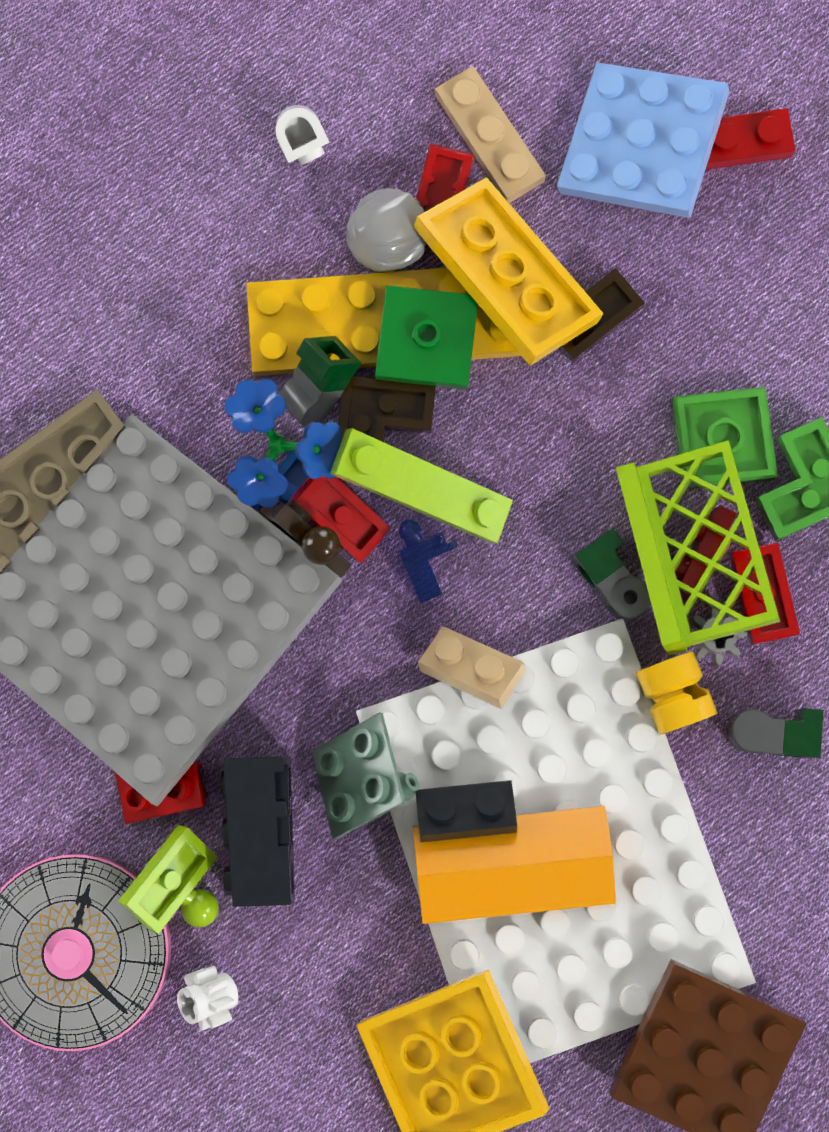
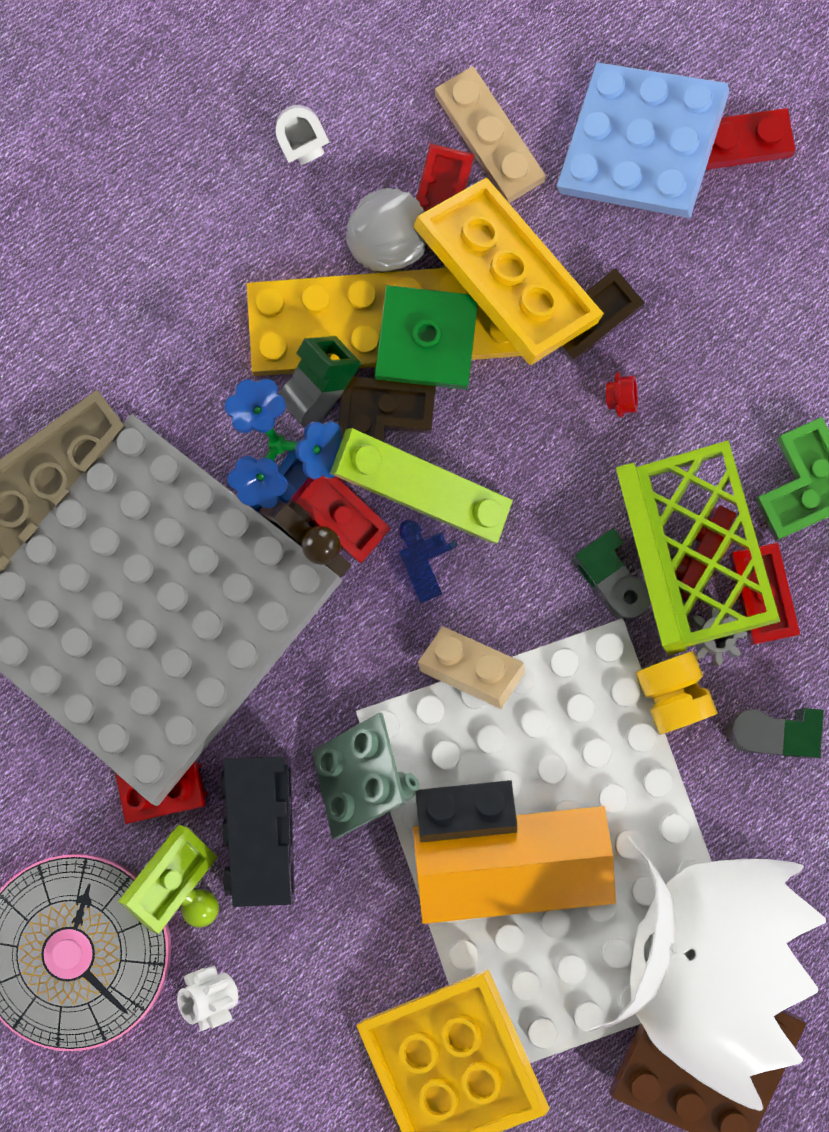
bright green tile [671,387,778,490] -> none
none -> white piece [588,836,826,1111]
none -> red plate [606,372,638,418]

